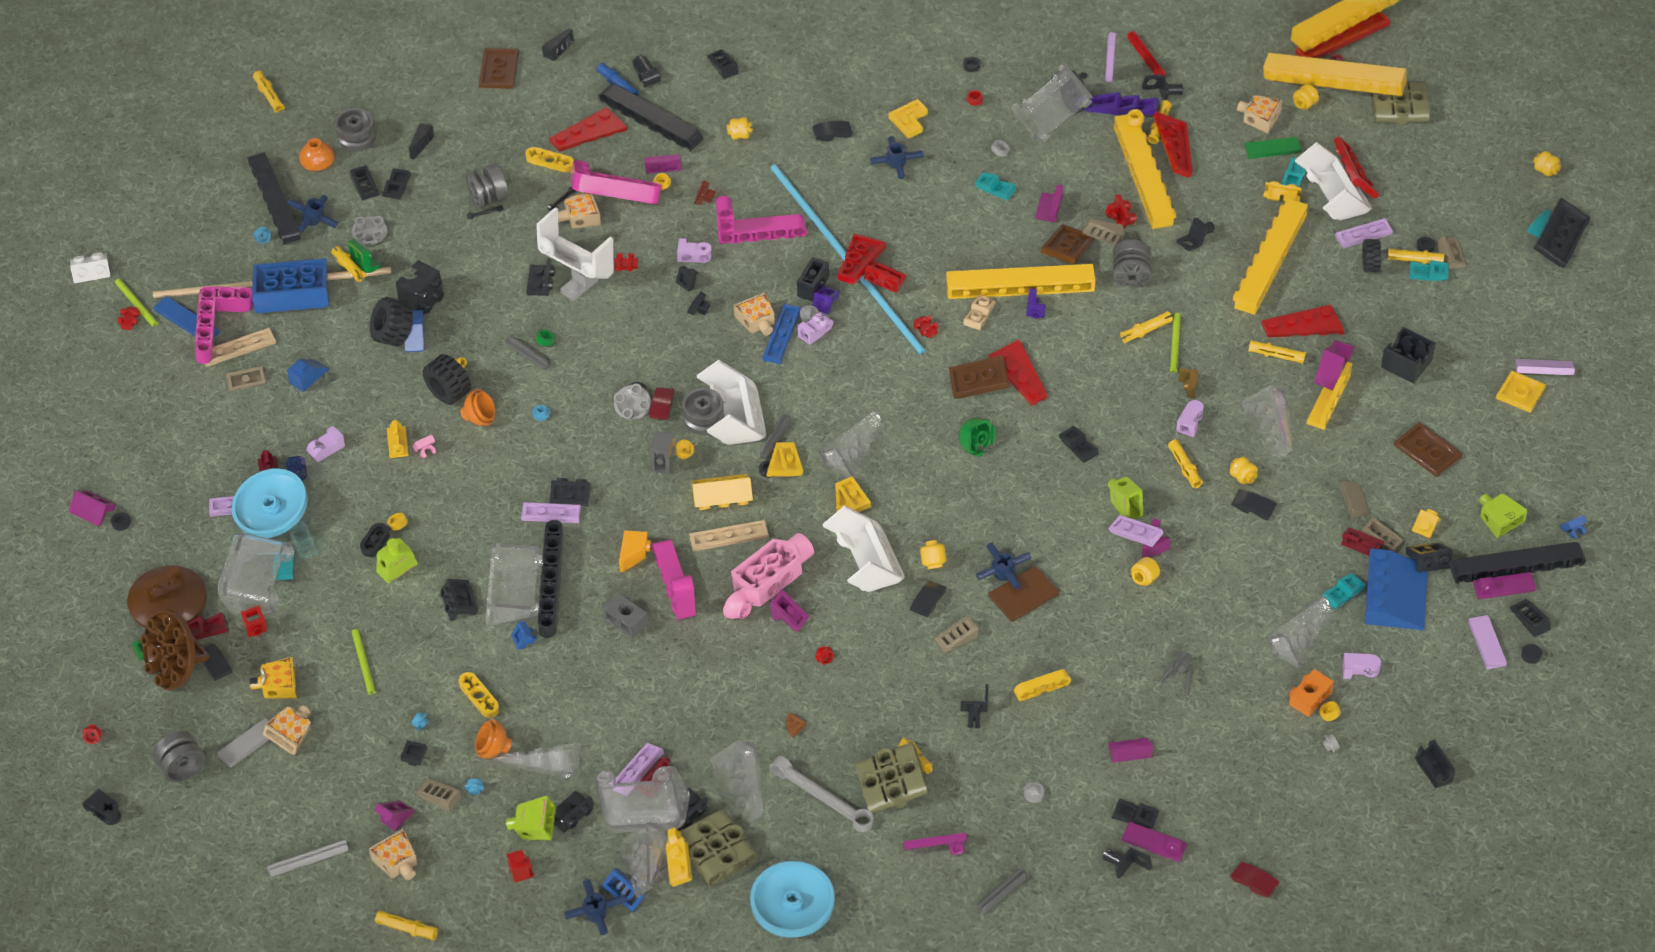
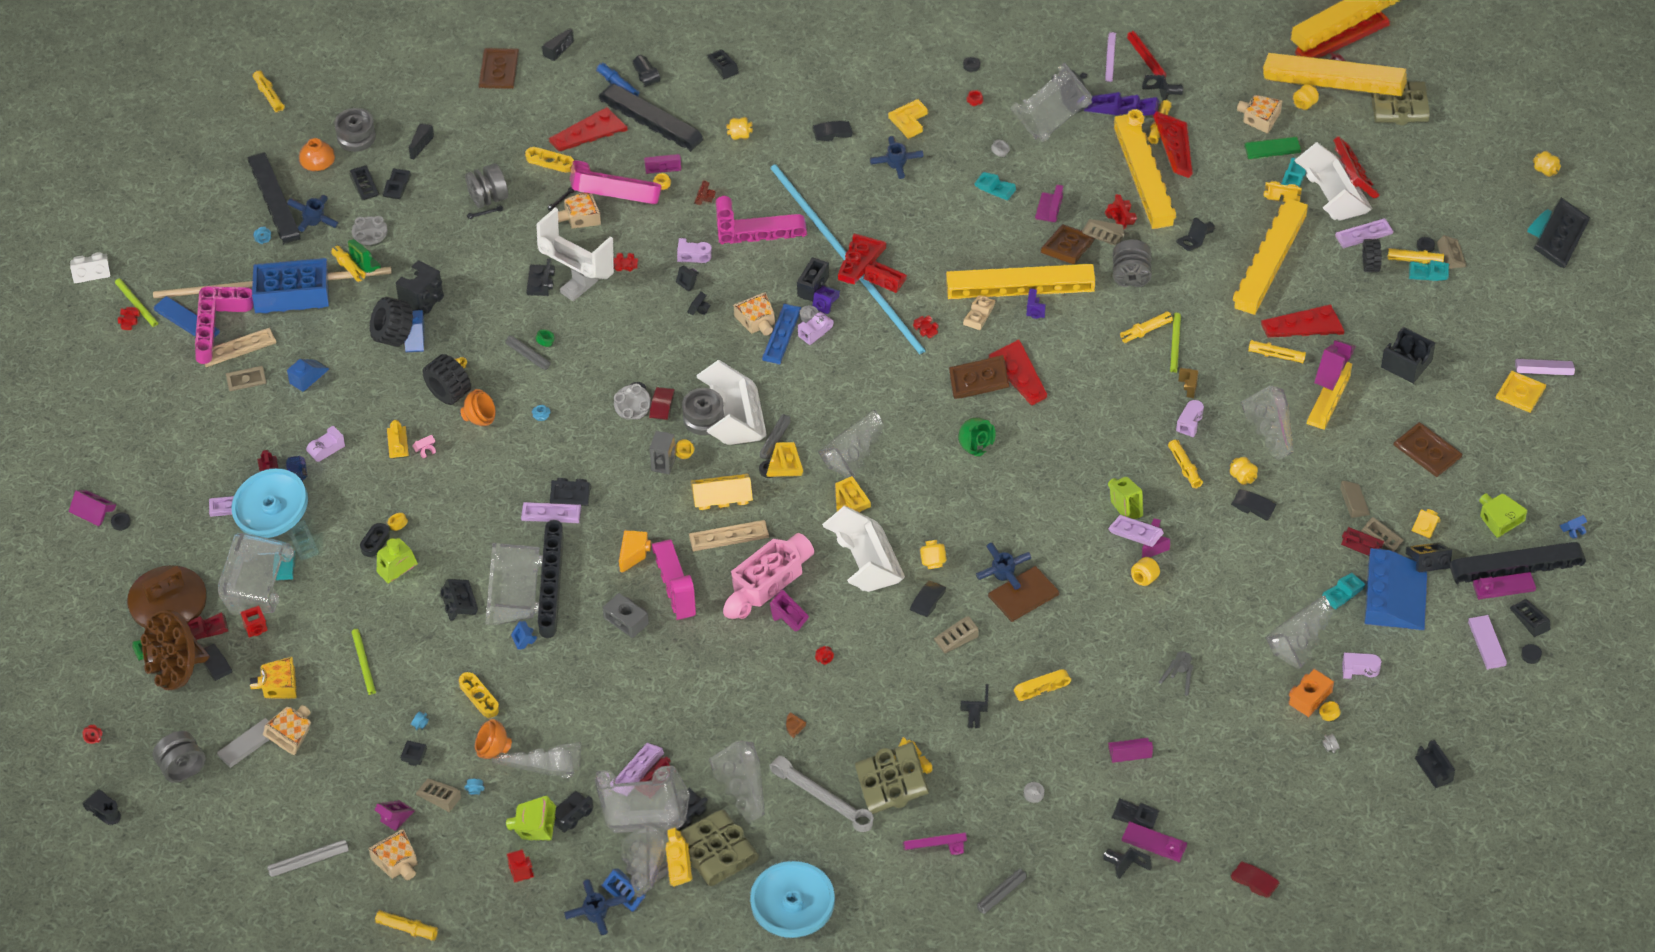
black slope [1059,426,1099,463] -> none

